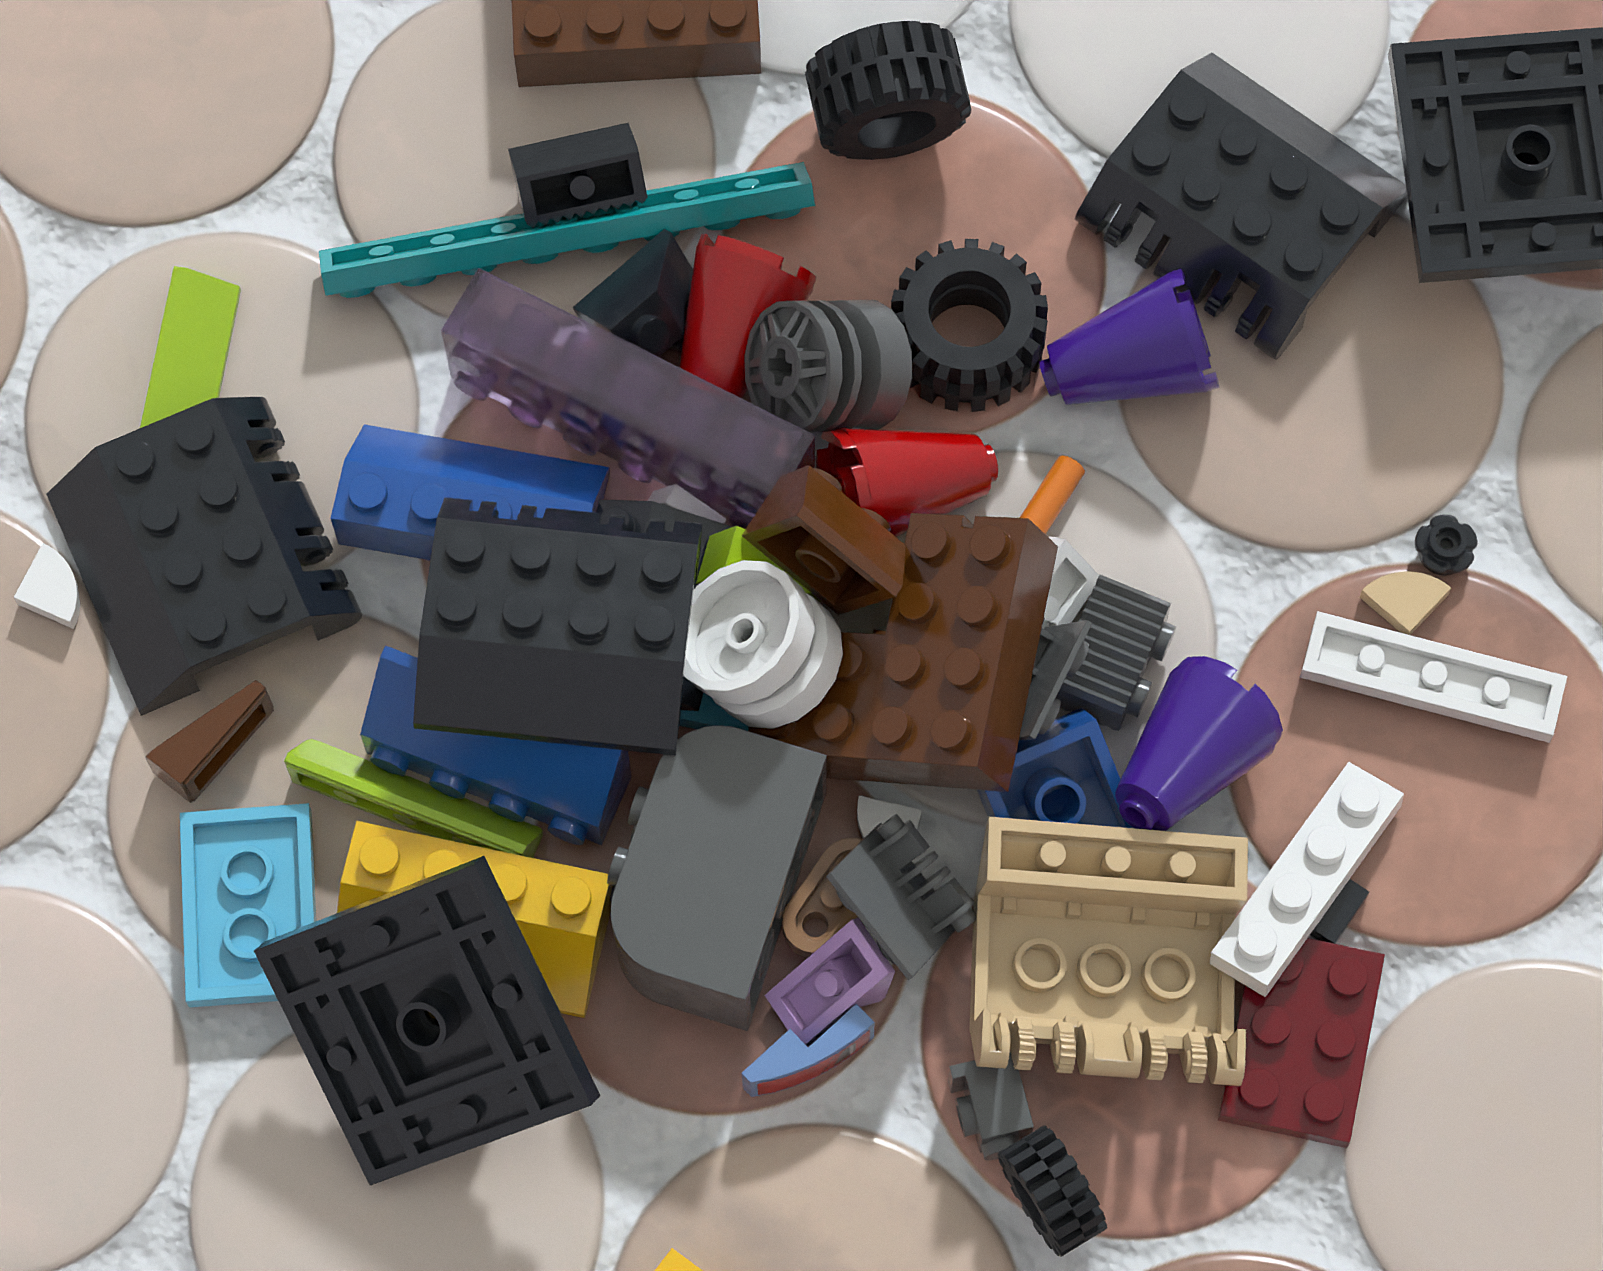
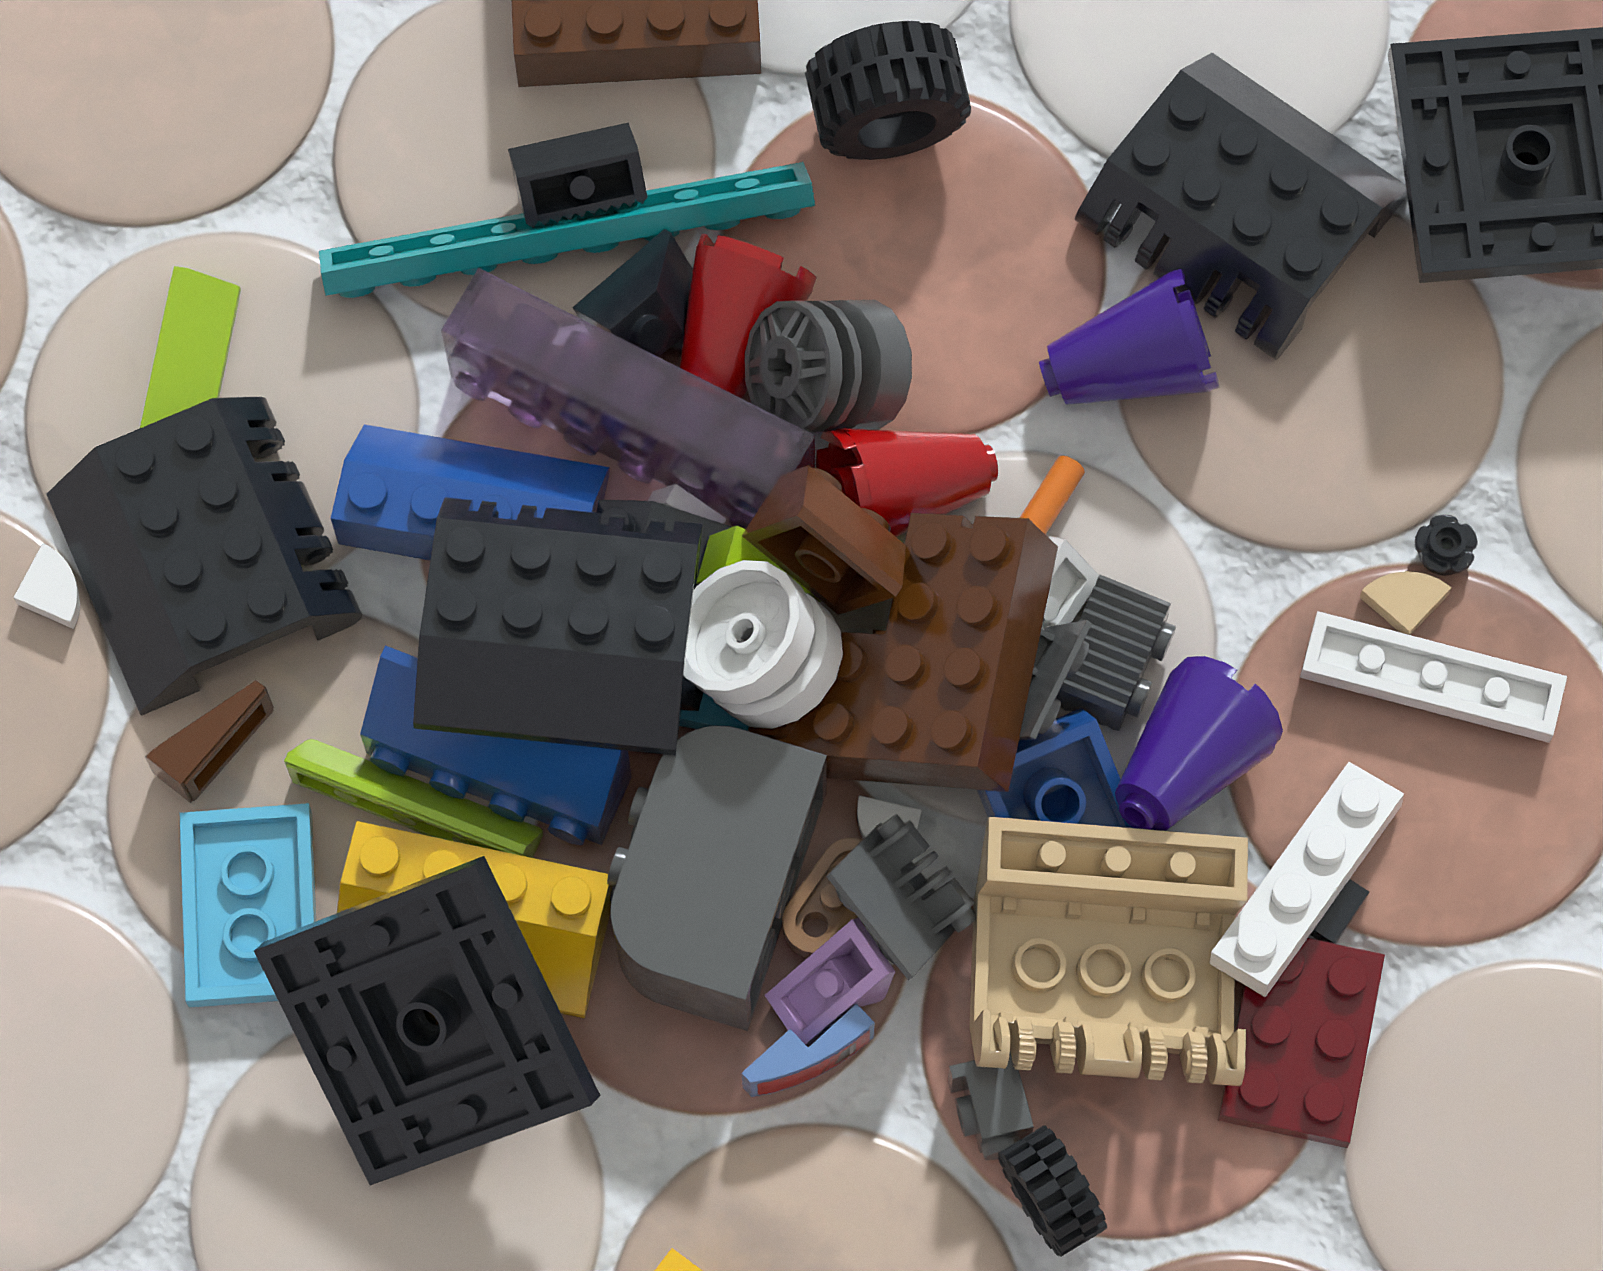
black tyre [891,239,1048,412] -> none

